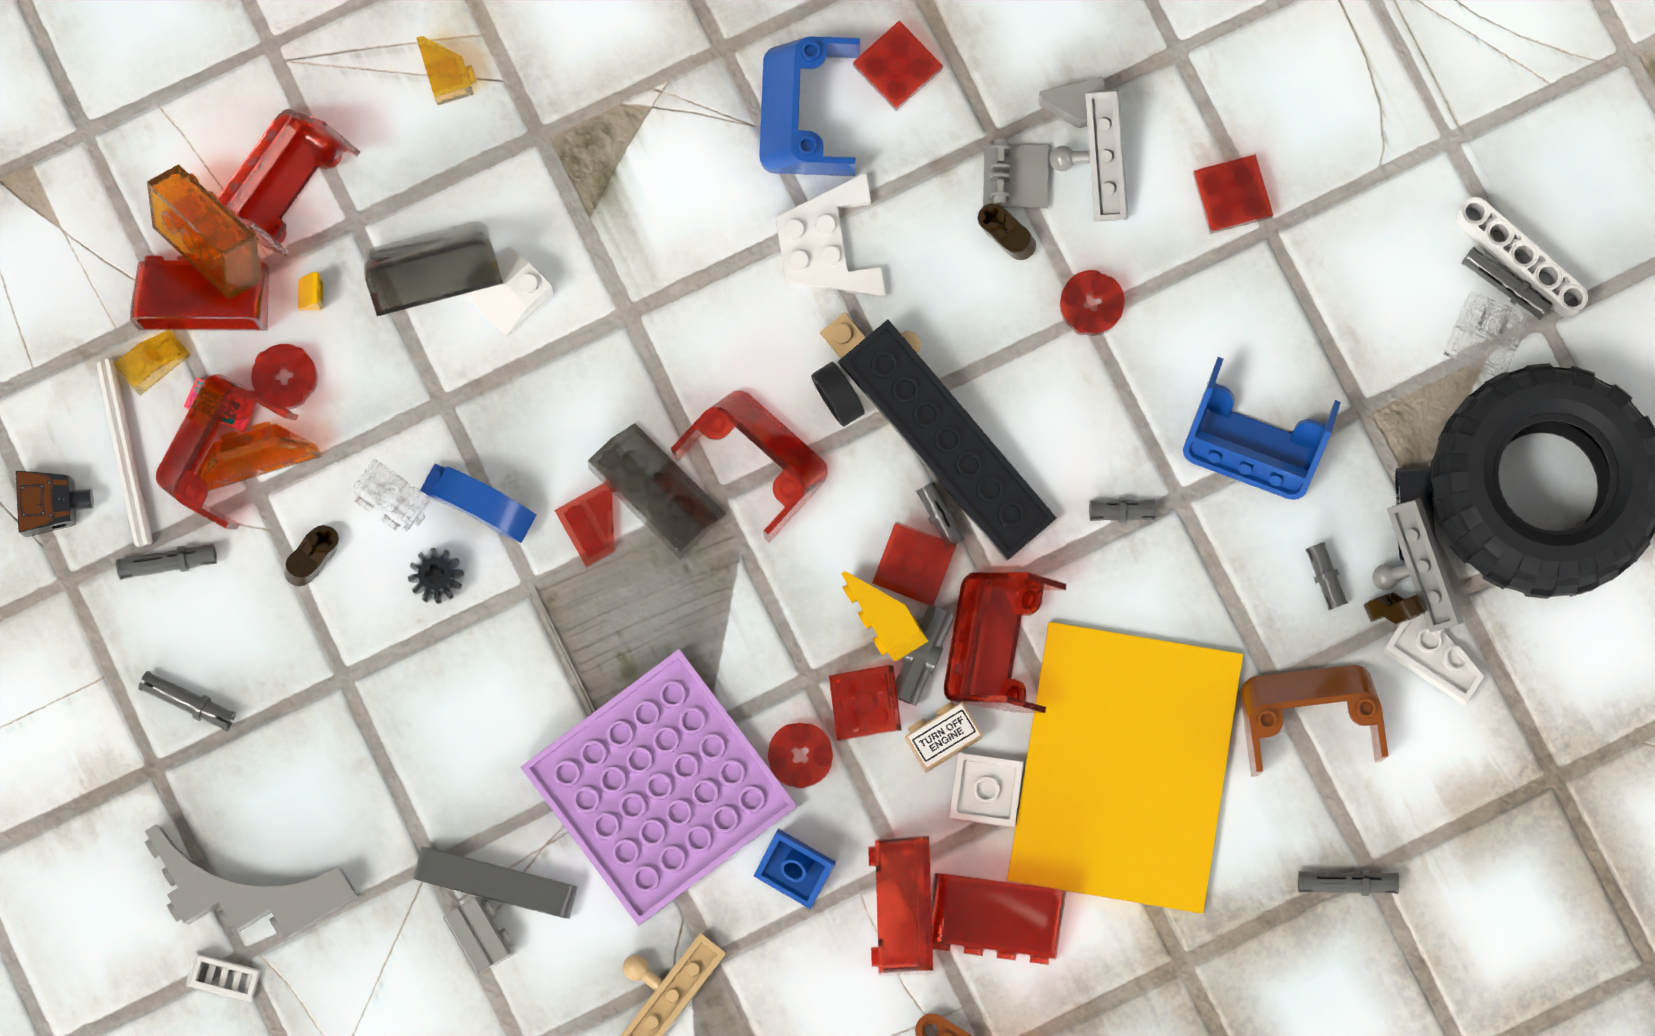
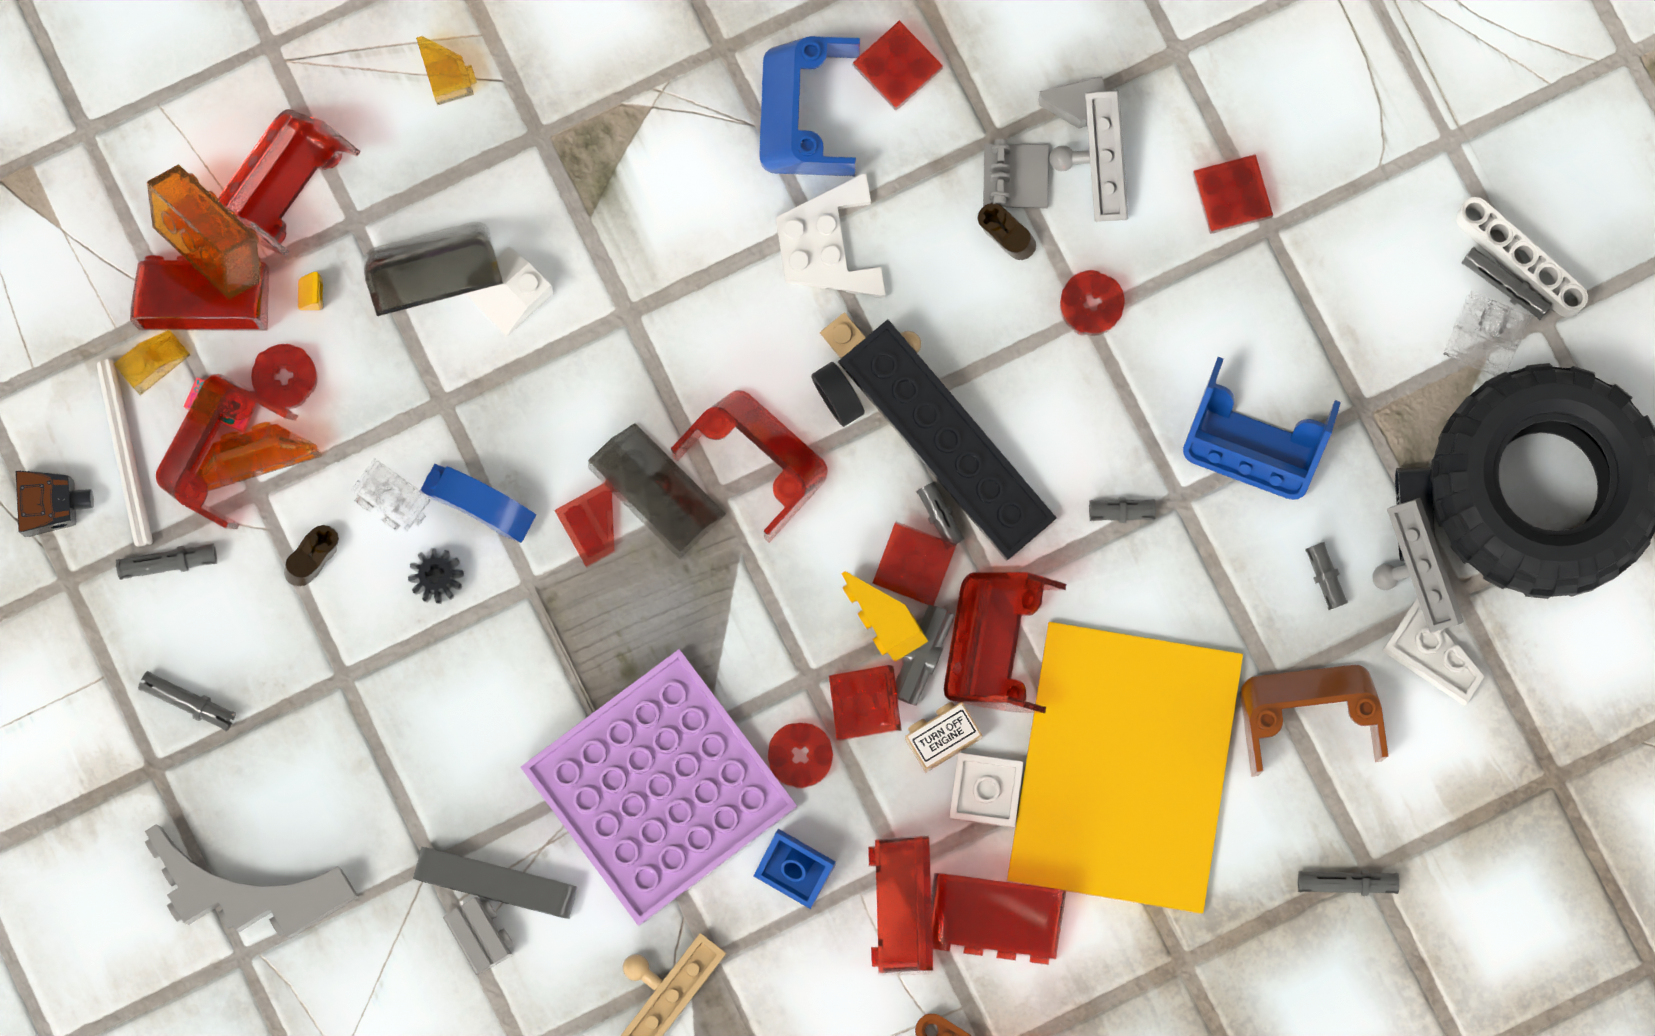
white slope [185,953,261,1003] -> none
dark brown piece [1363,592,1427,625] -> none

